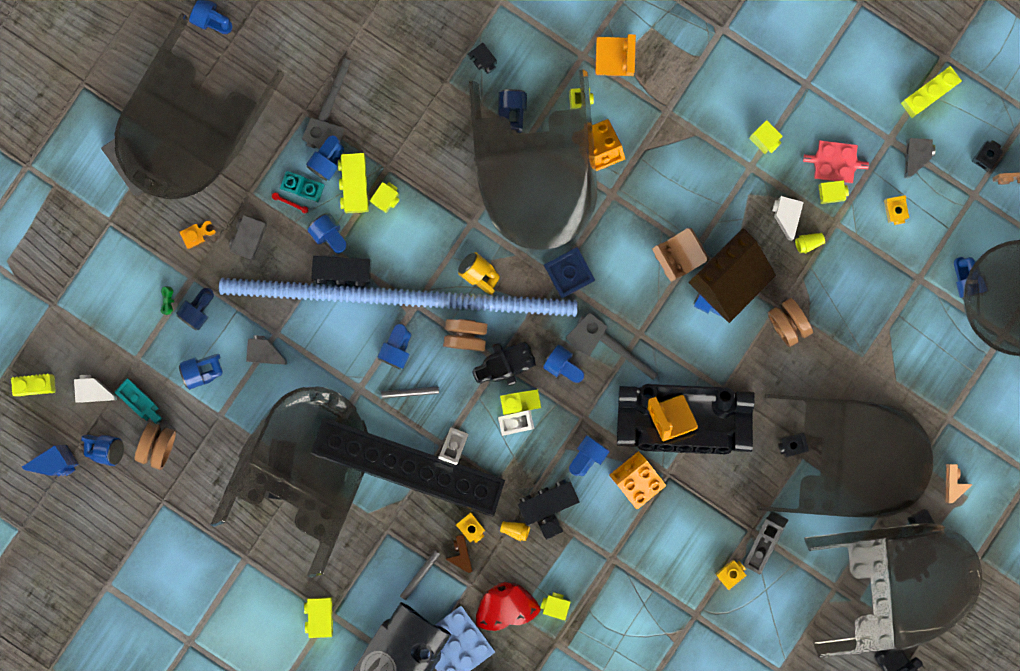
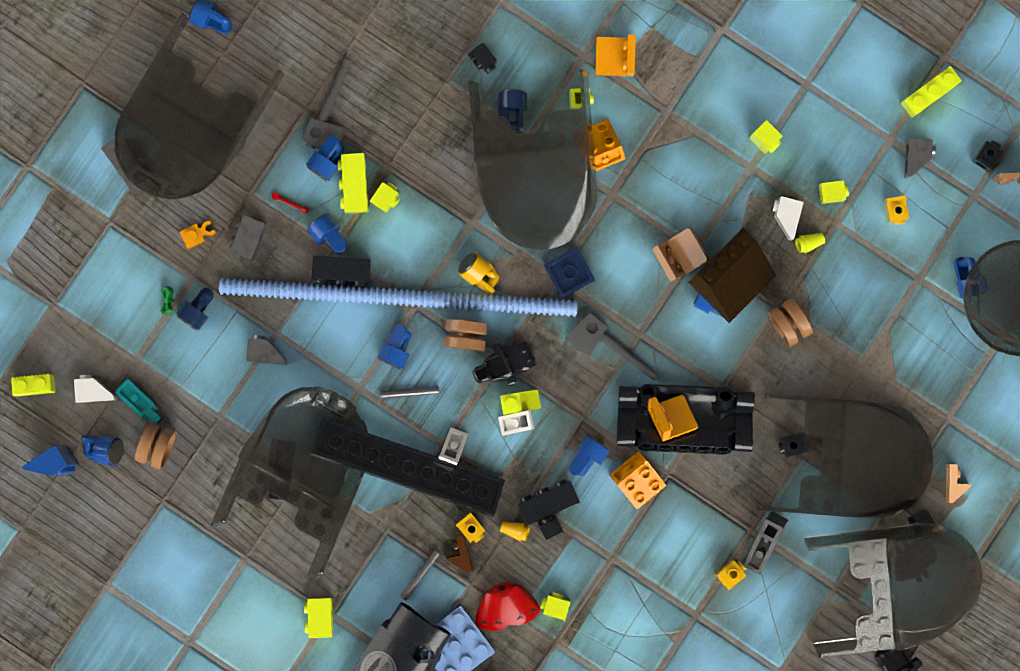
blue piece [179,354,223,390] -> none
teal slope [280,171,325,203] -> none
blue piece [543,345,584,383] -> none
coral plate [803,140,869,183] -> none

